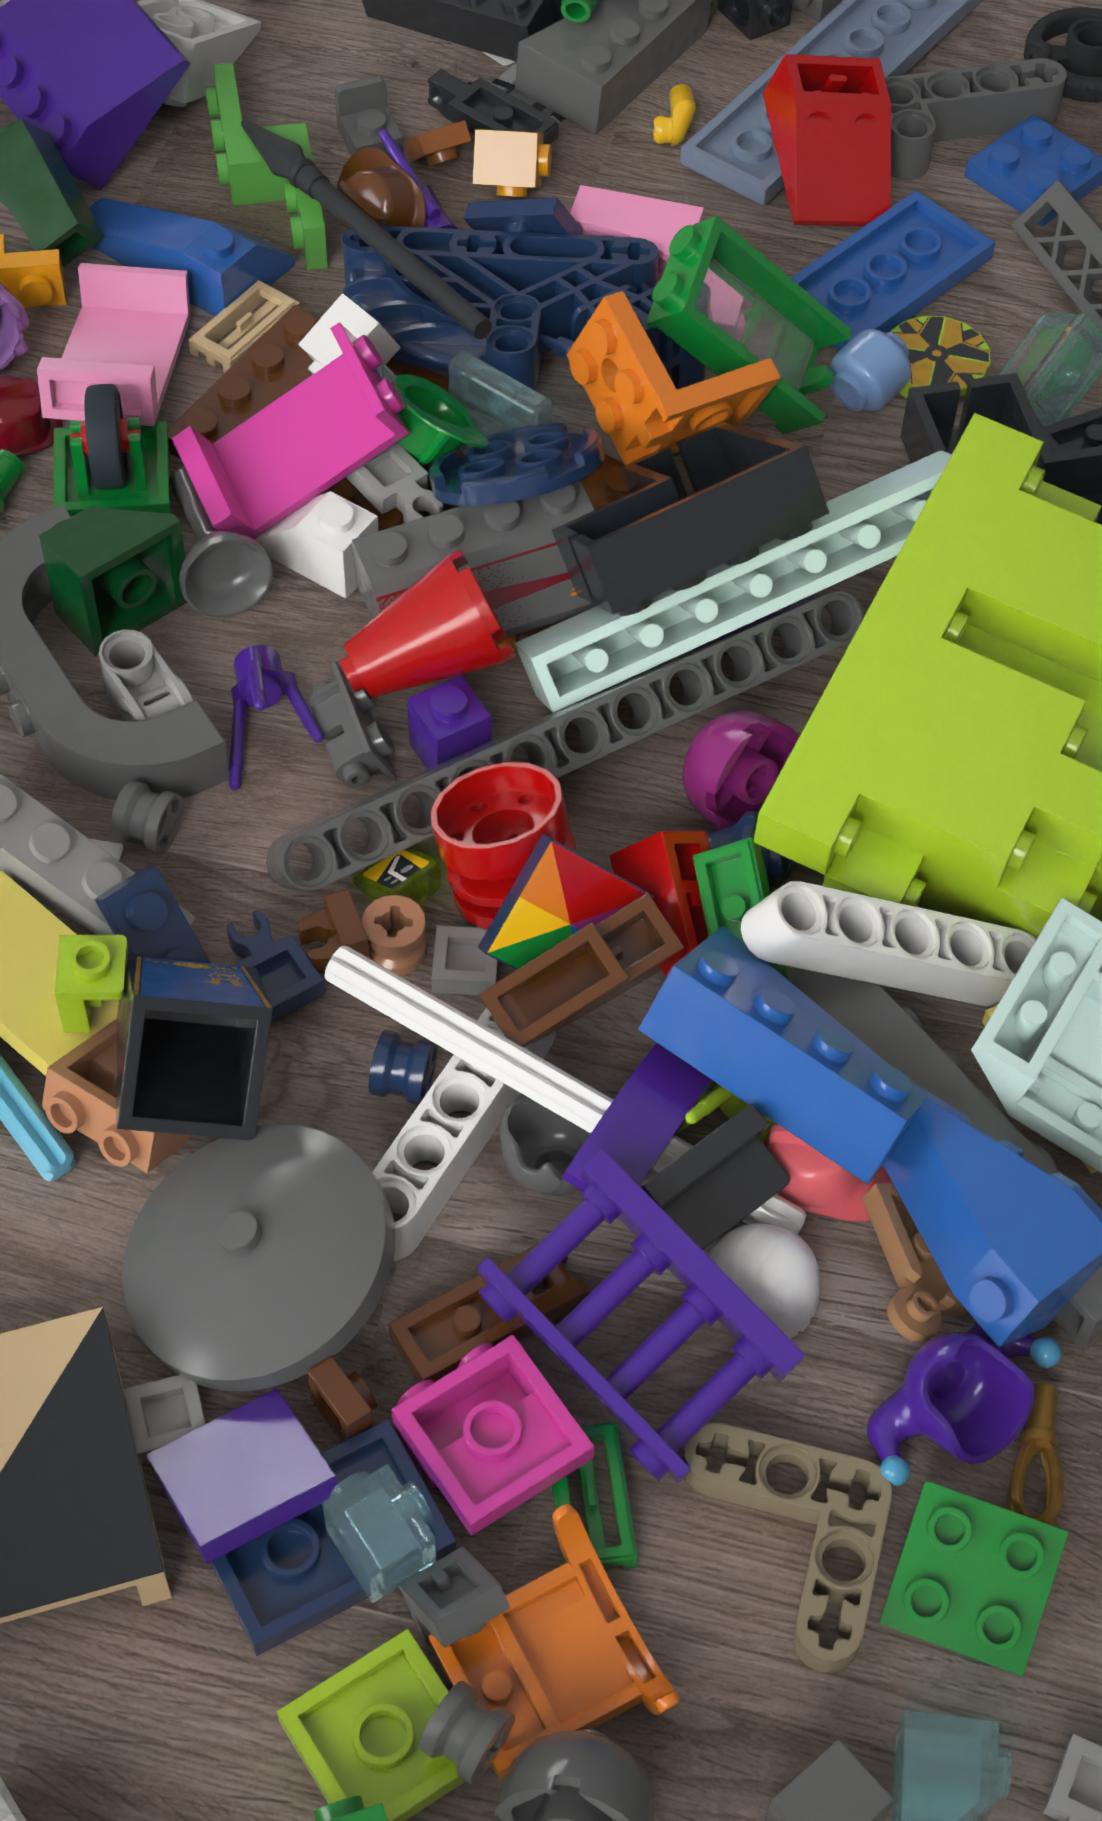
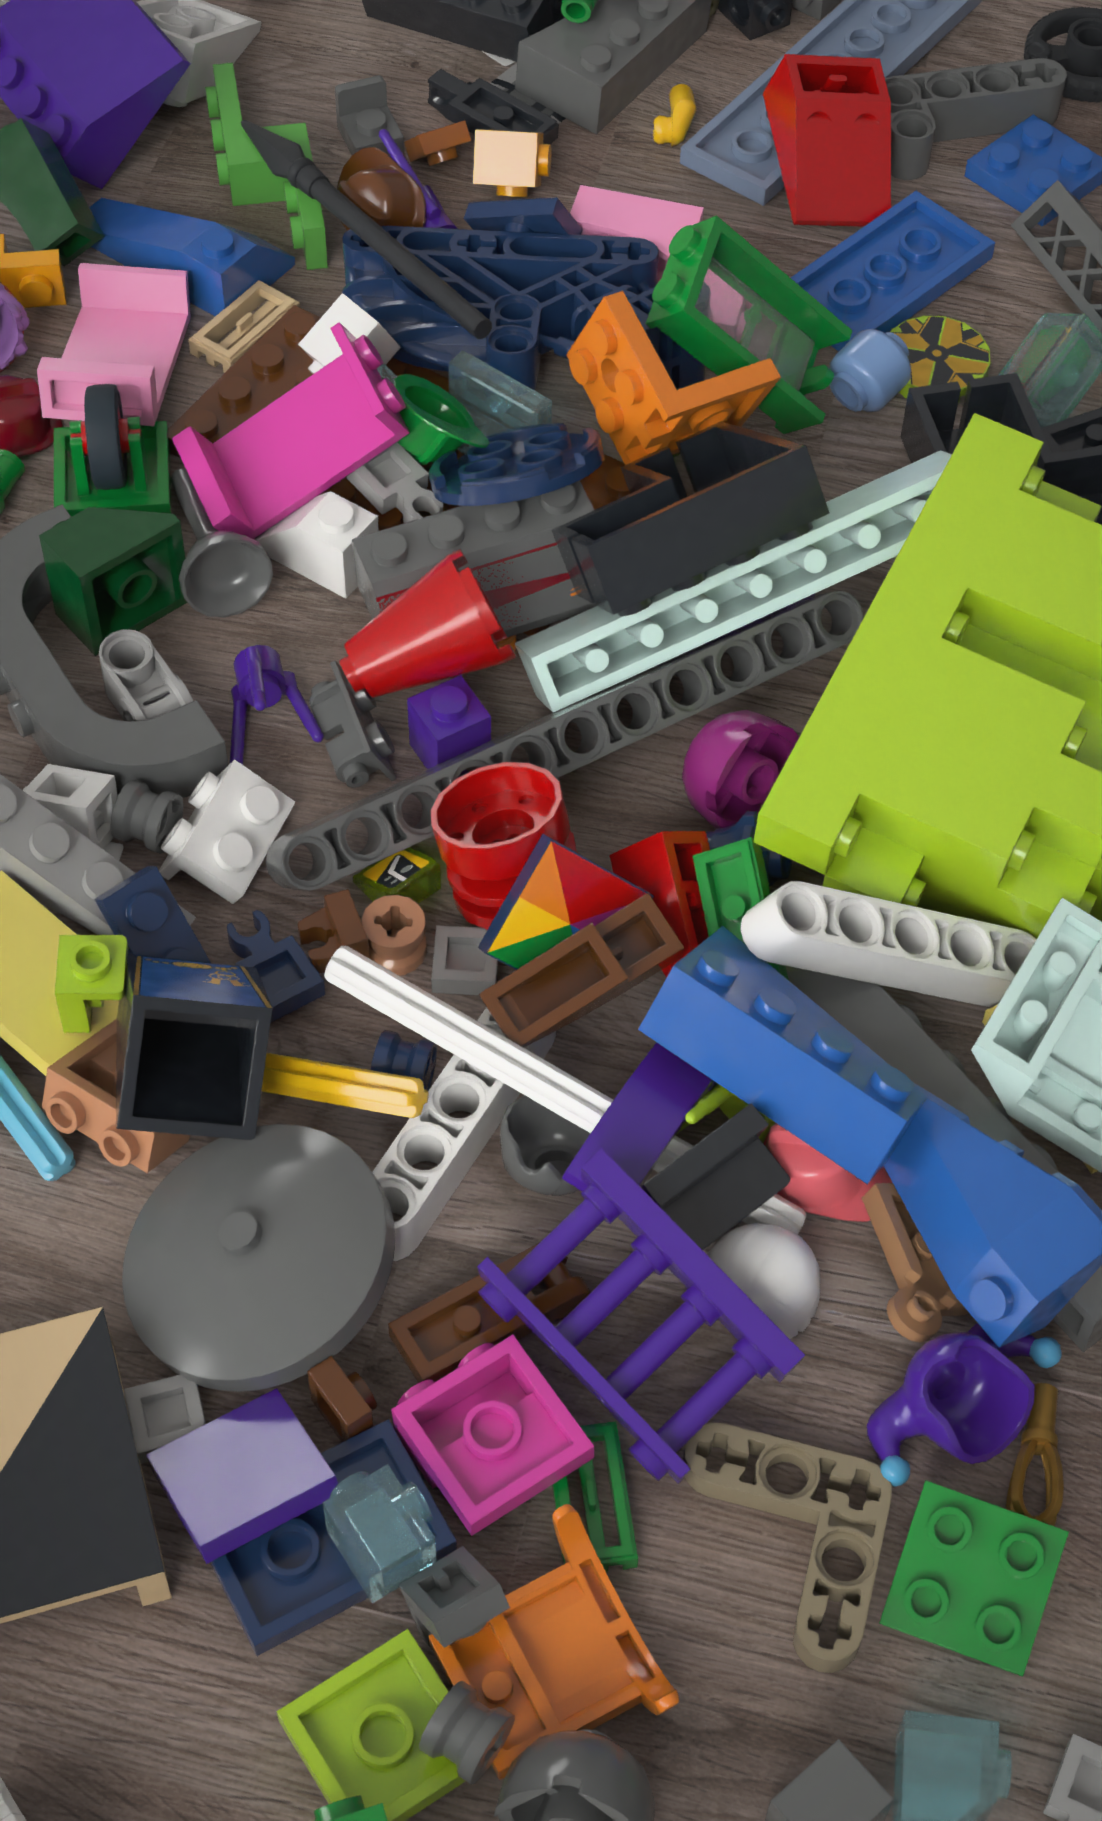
none -> white brick [23,764,118,849]
none -> white bracket [159,760,295,904]
none -> yellow axle [262,1053,429,1118]

